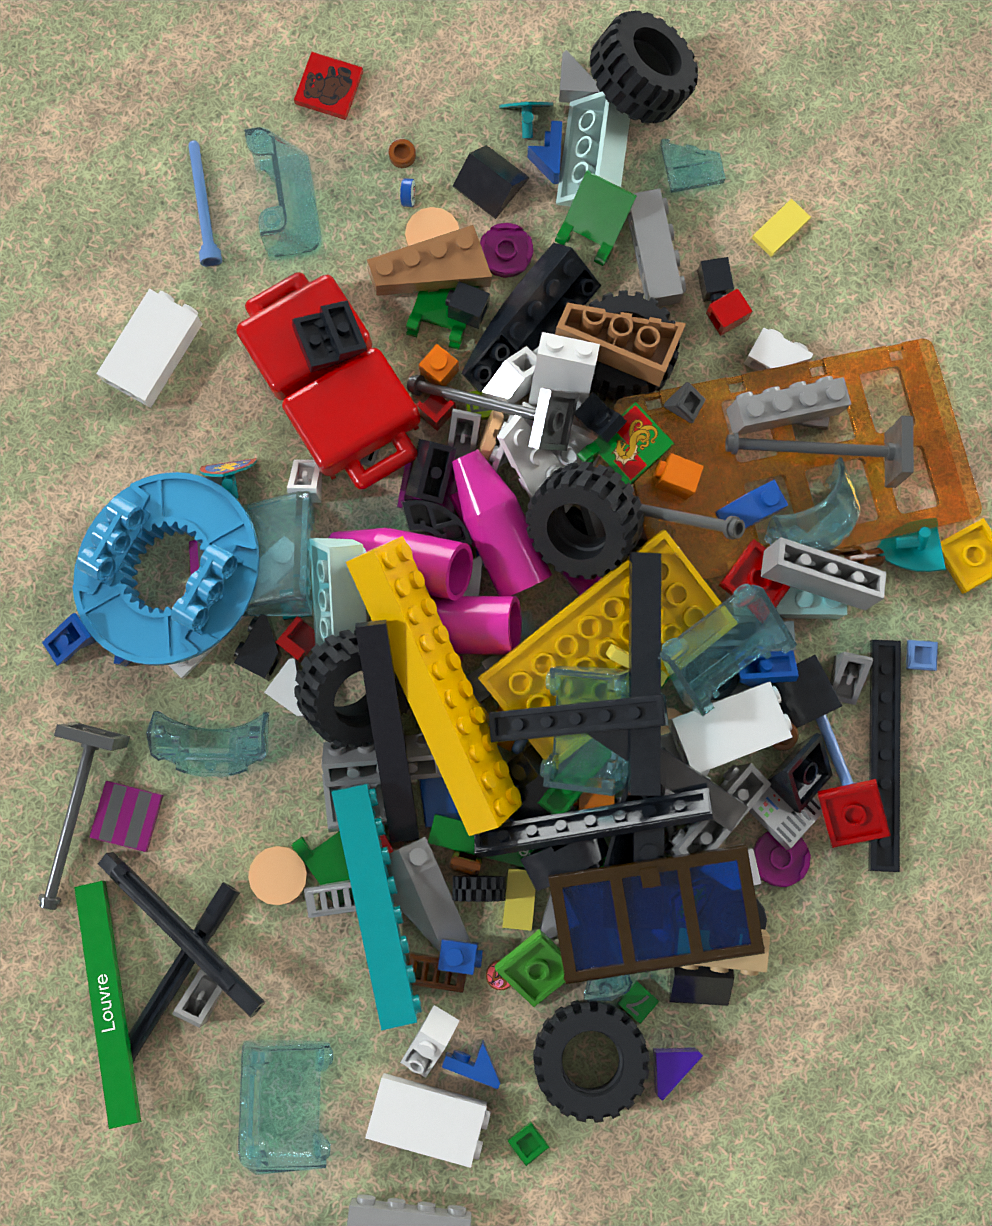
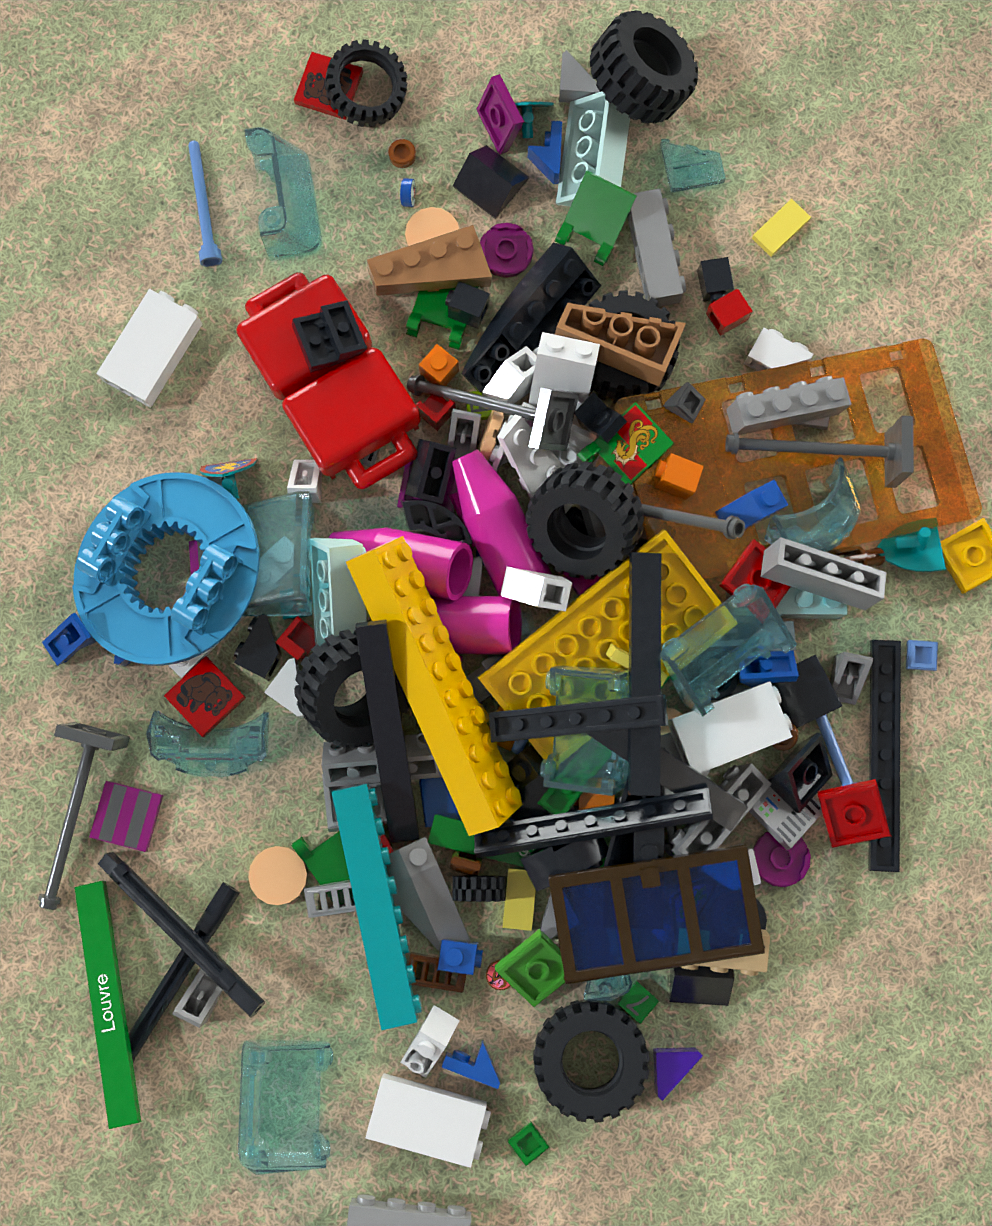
none -> tile [164,656,246,738]
none -> black tyre [325,39,408,127]
none -> magenta tile [476,74,524,155]
none -> white slope [501,567,572,612]

